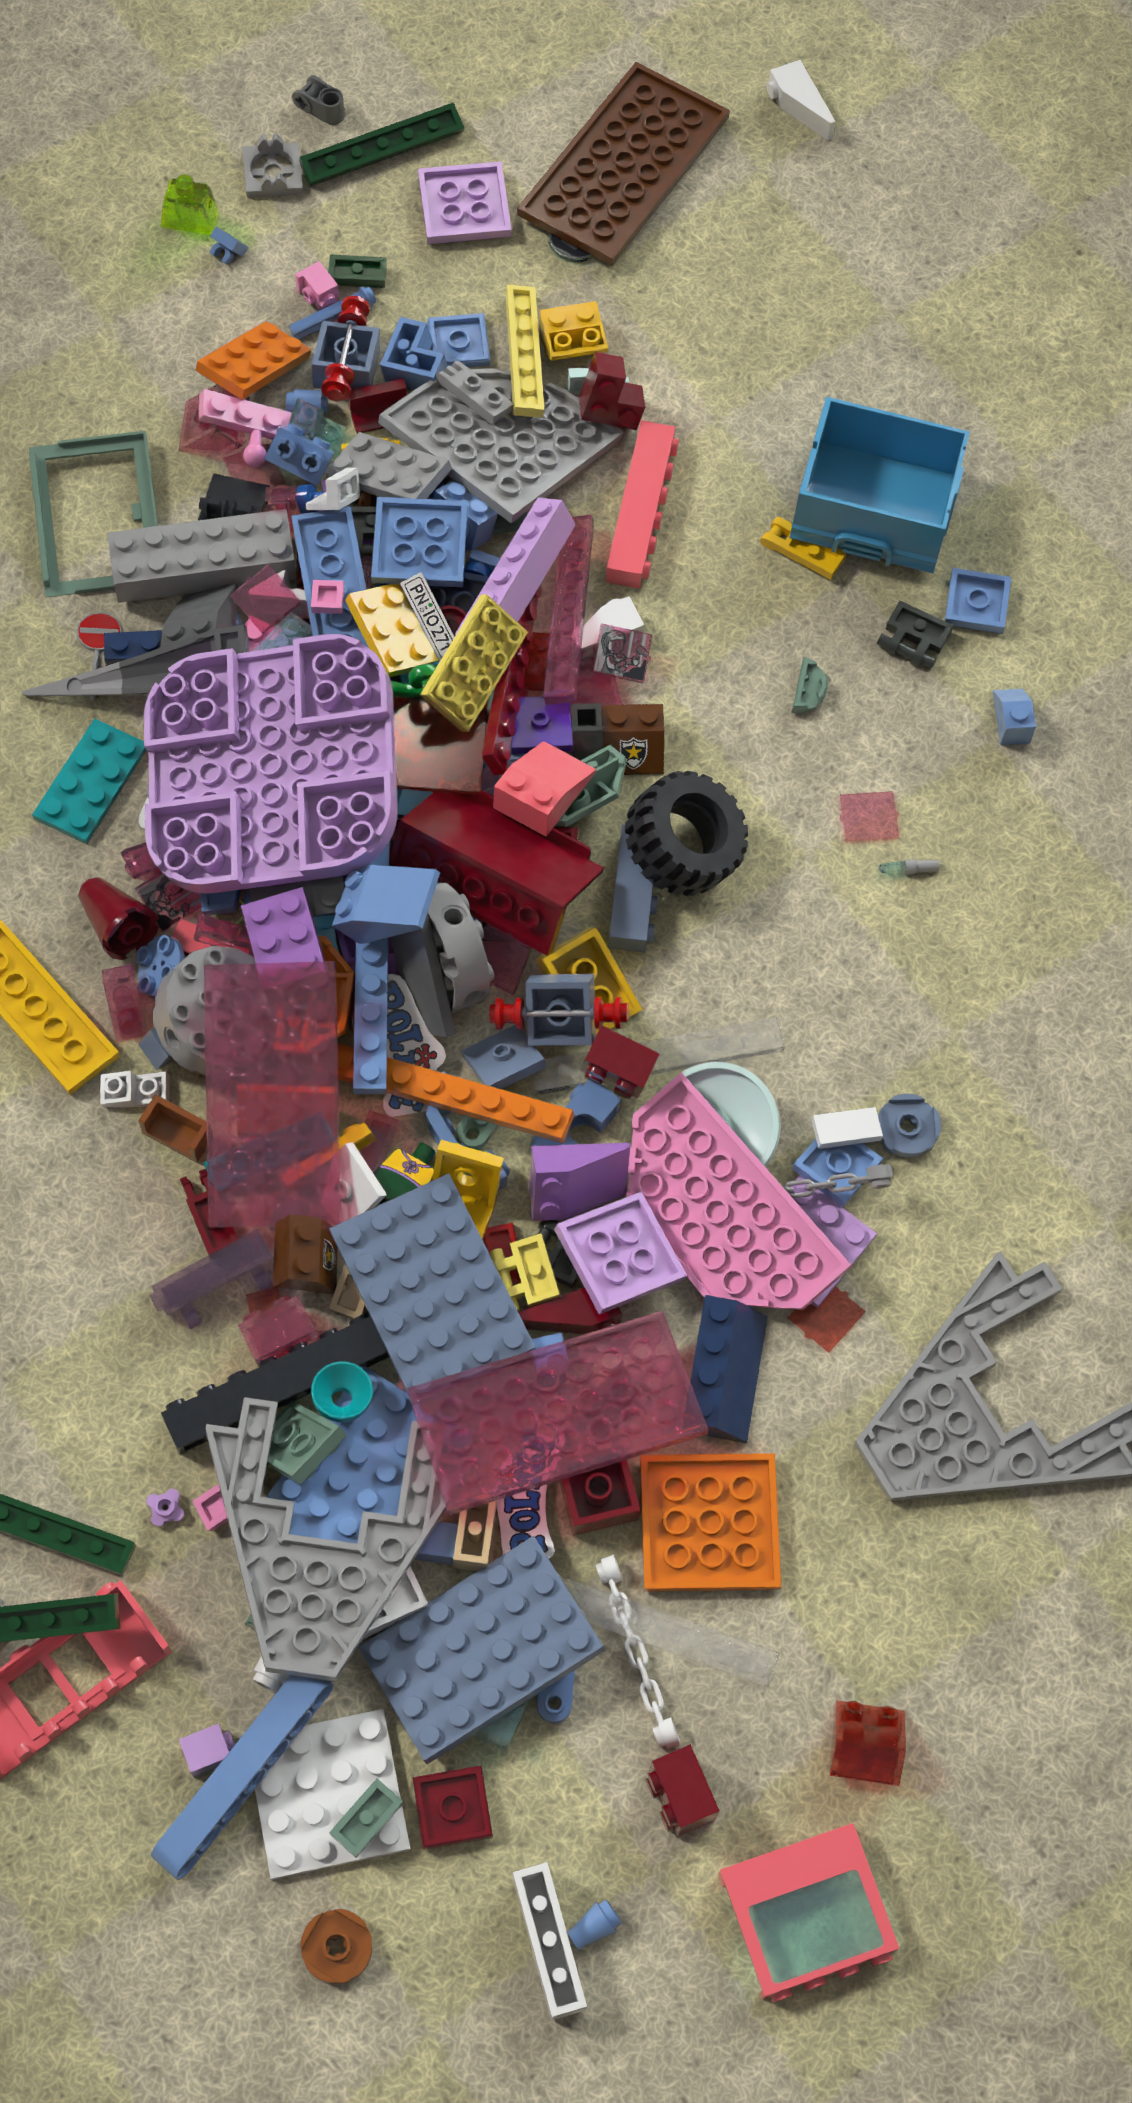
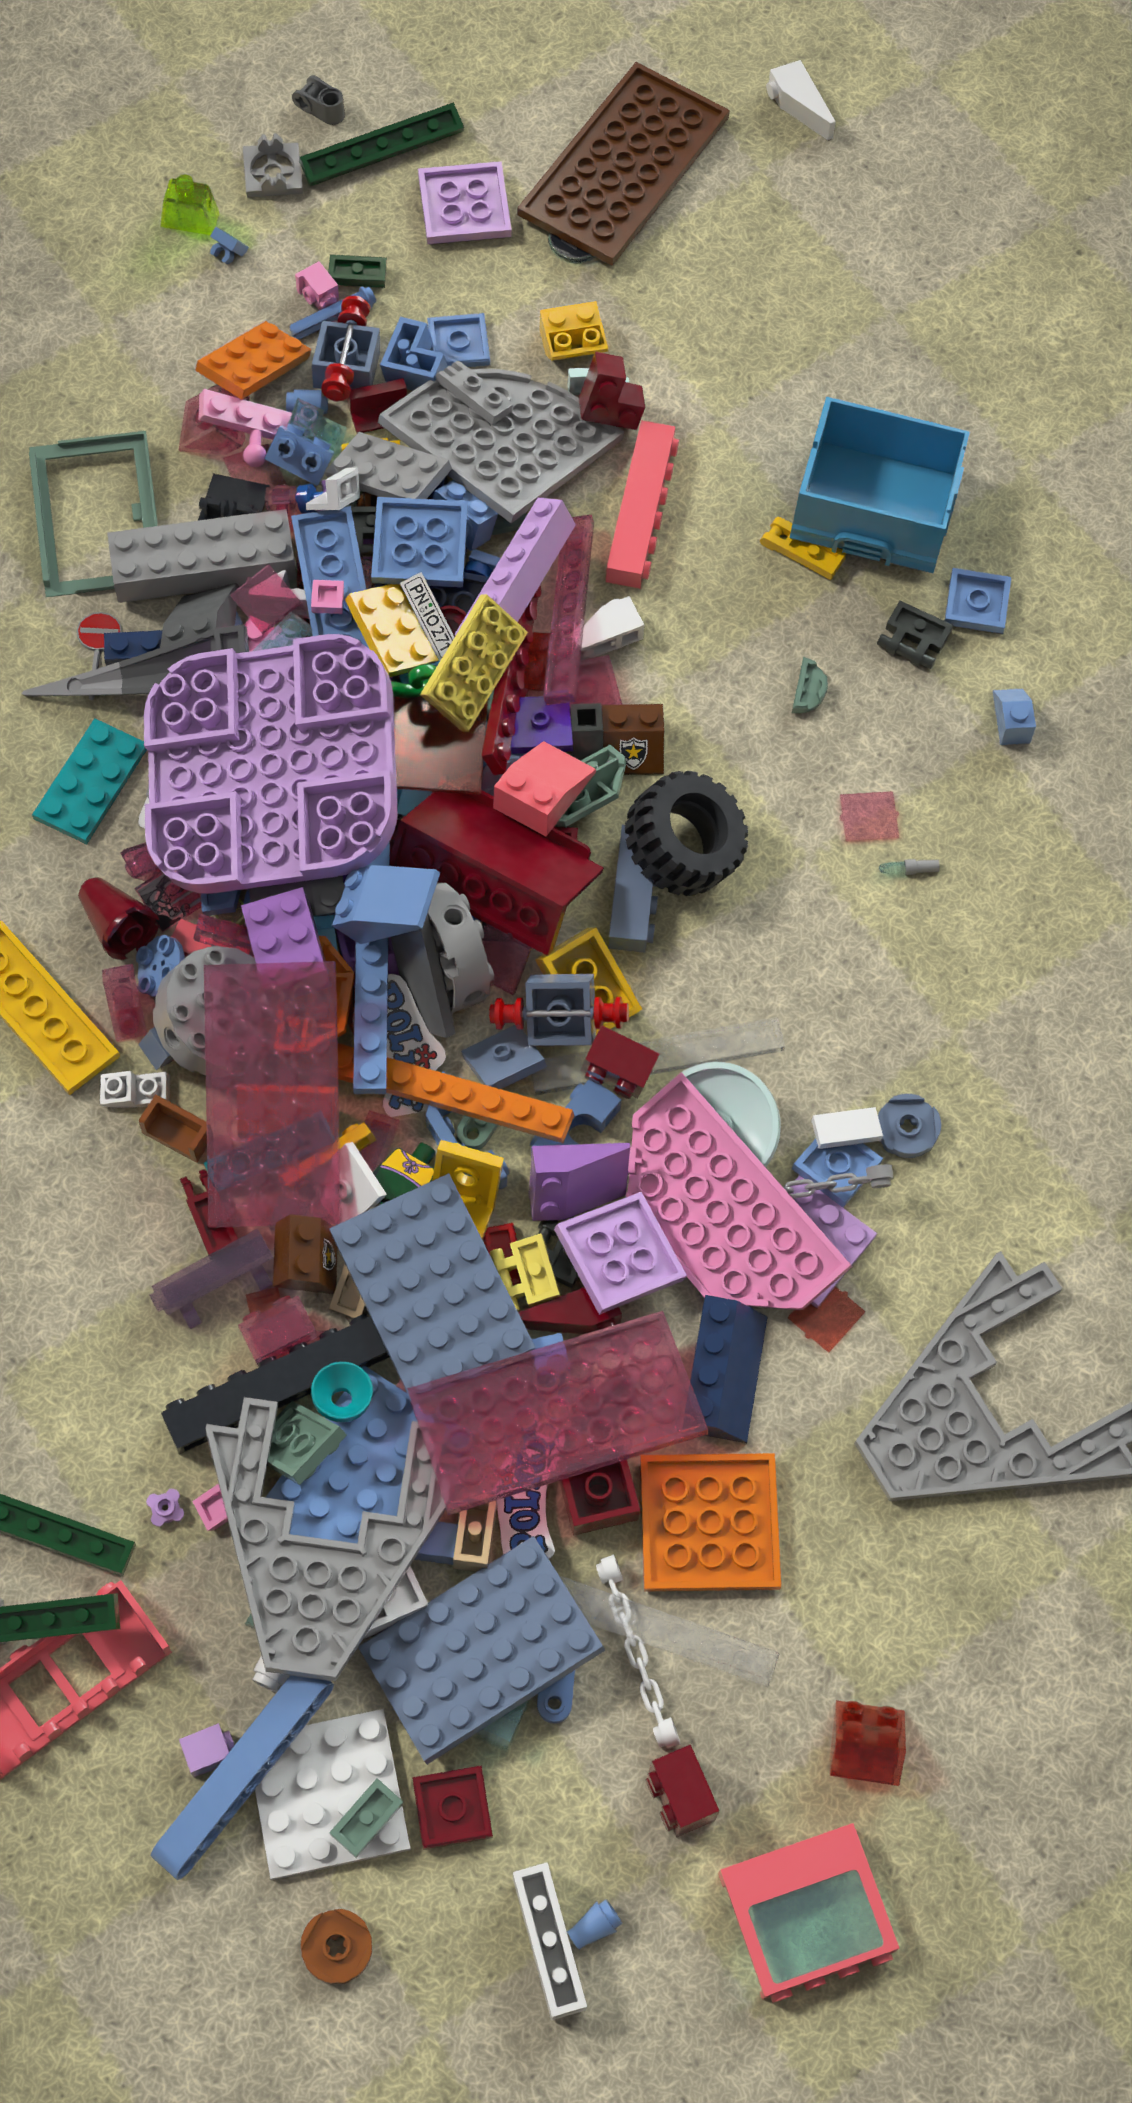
light yellow plate [505,285,544,418] -> none
piece [592,623,653,684] -> none

